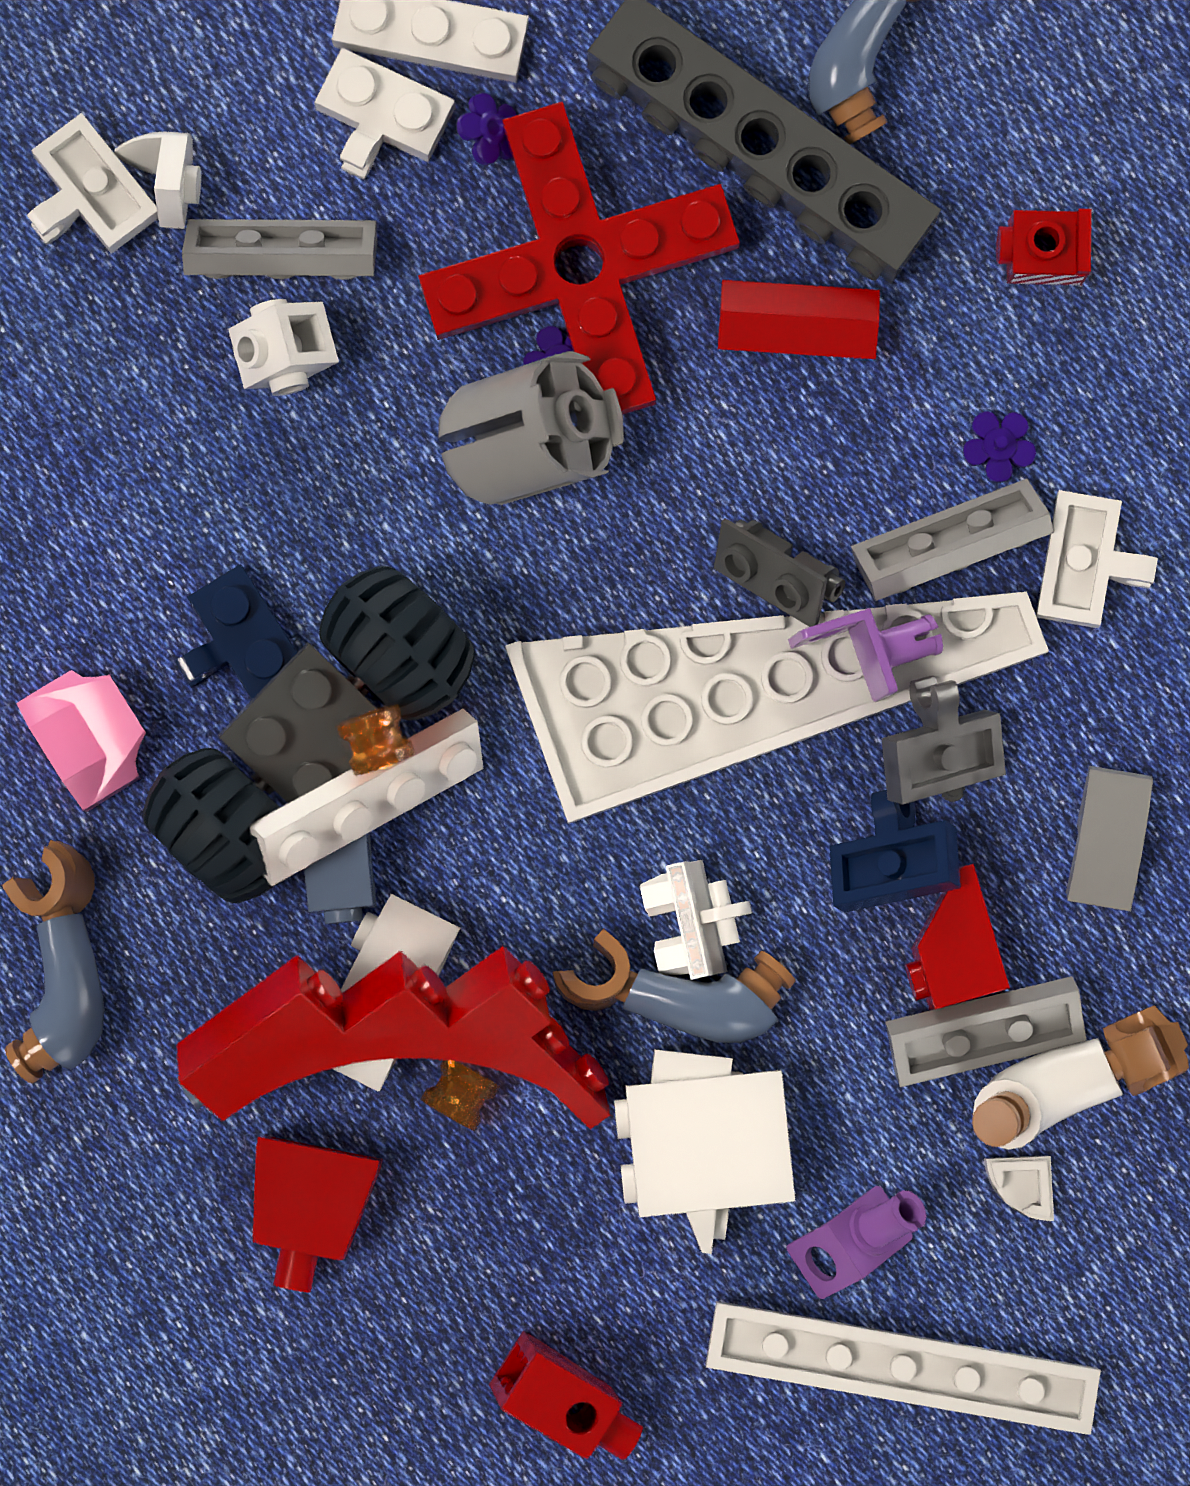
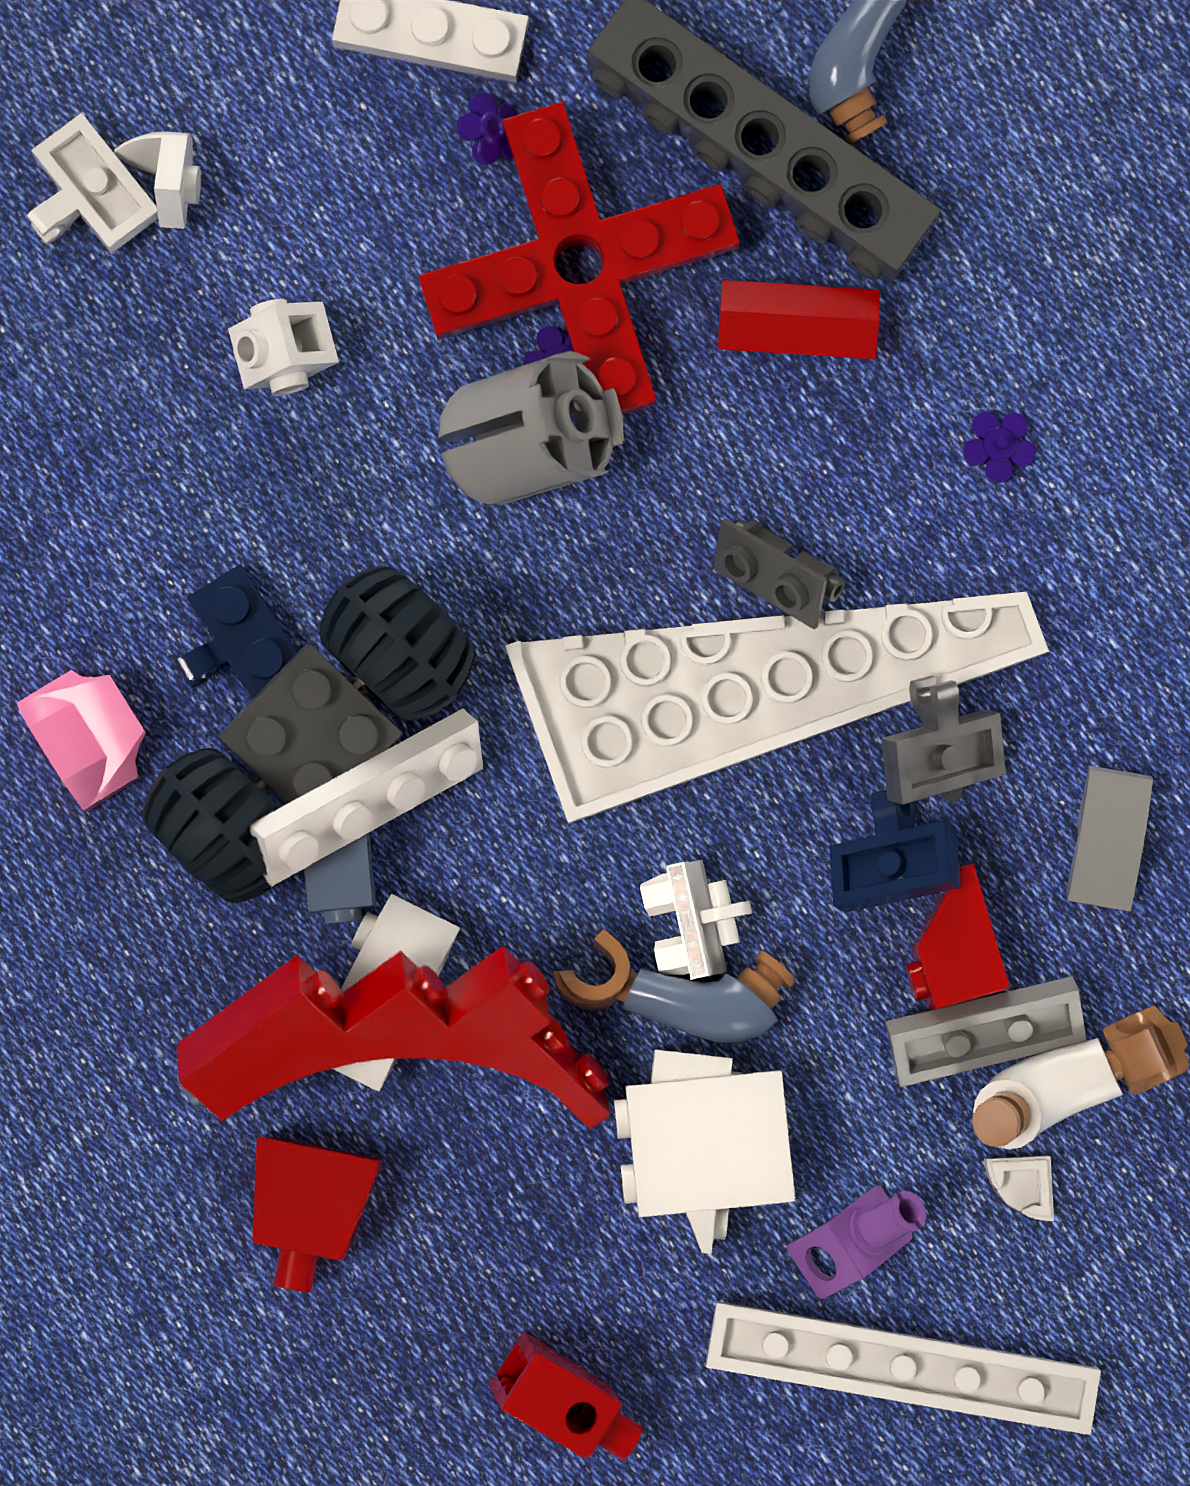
piece [1,840,105,1084] -> none
light grey plate [182,219,377,280] -> none
white plate [315,48,455,180] -> none
clear orange wheel [336,704,415,776] -> none
clear orange wheel [420,1060,501,1131] -> none
medium lavender bracket [788,608,943,702] -> none
light grey plate [851,478,1054,601] -> none
red brick [996,208,1092,285] -> none
white plate [1036,490,1158,628] -> none

